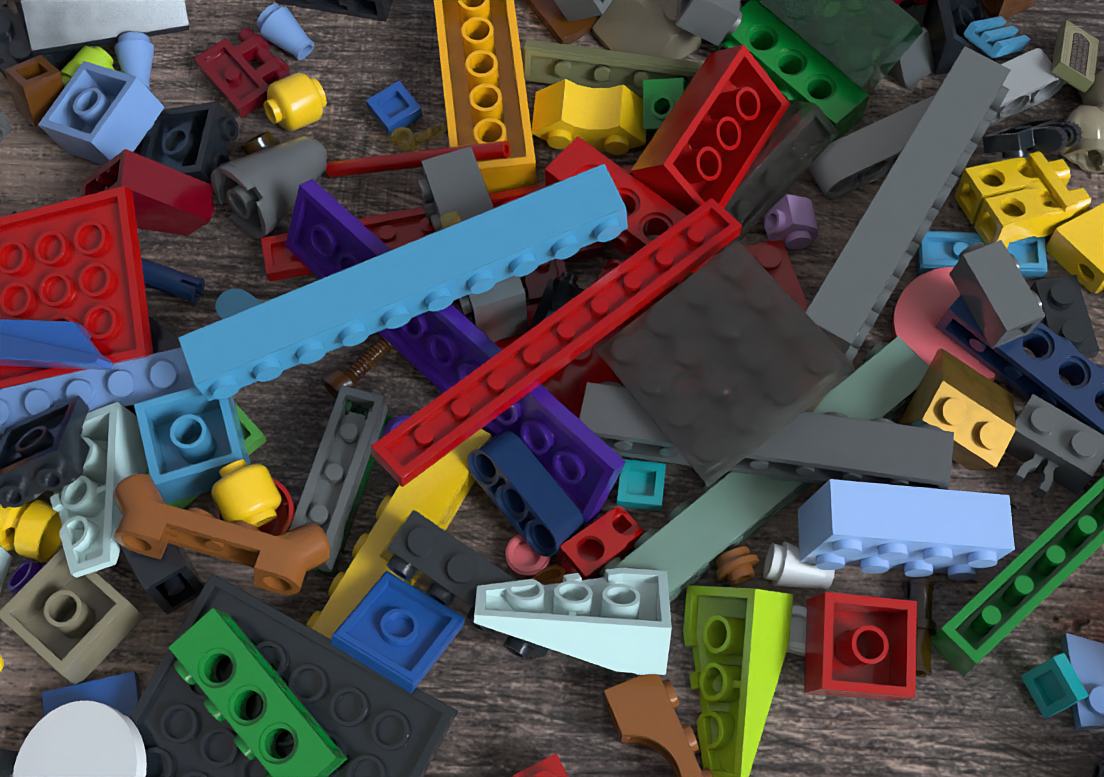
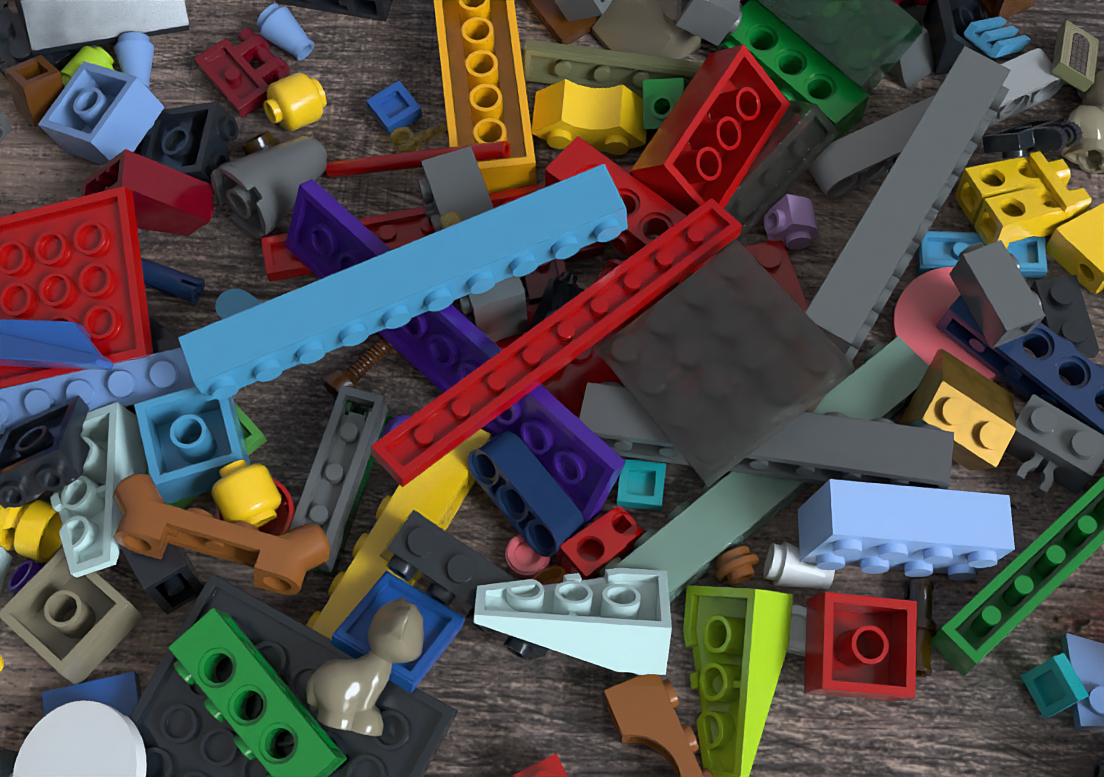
none -> dark tan animal [306,597,424,736]

